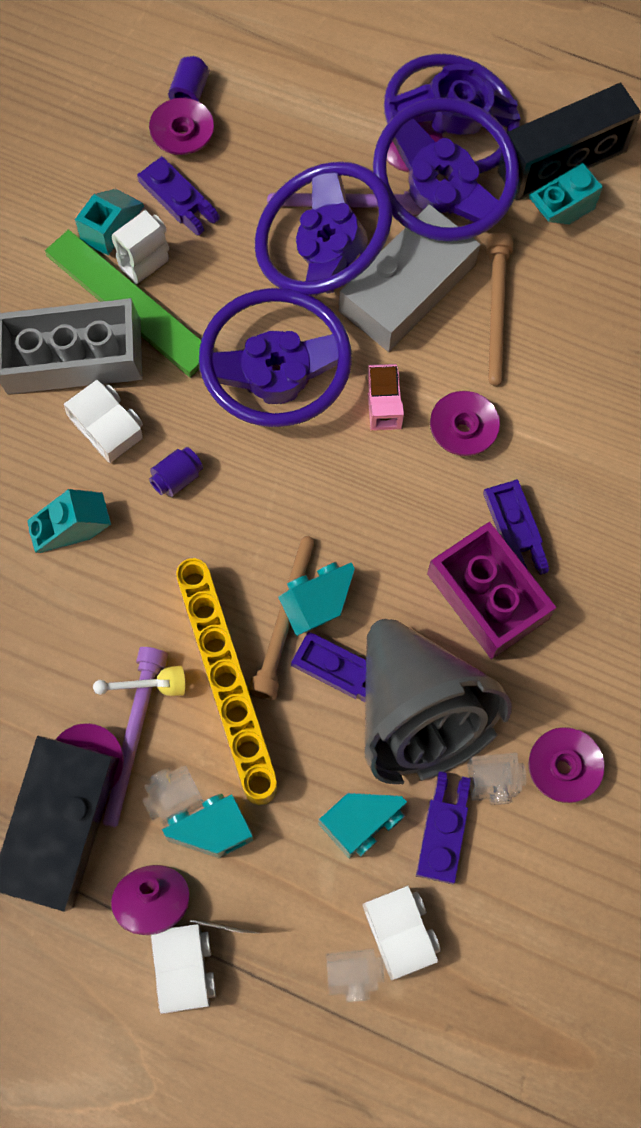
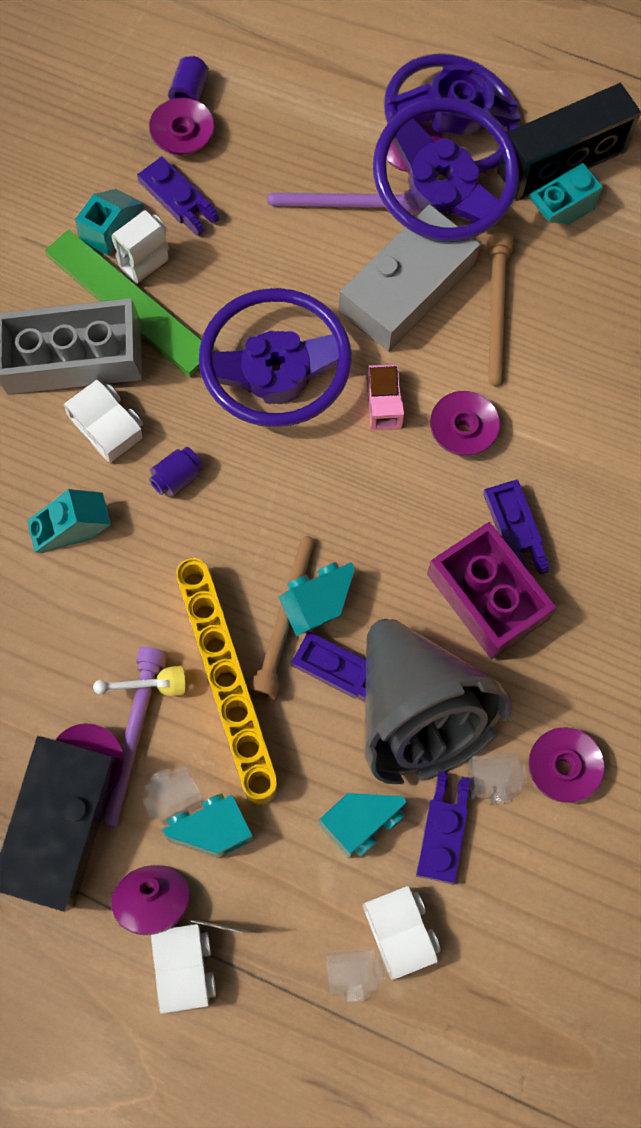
dark purple piece [255,162,392,297] -> none

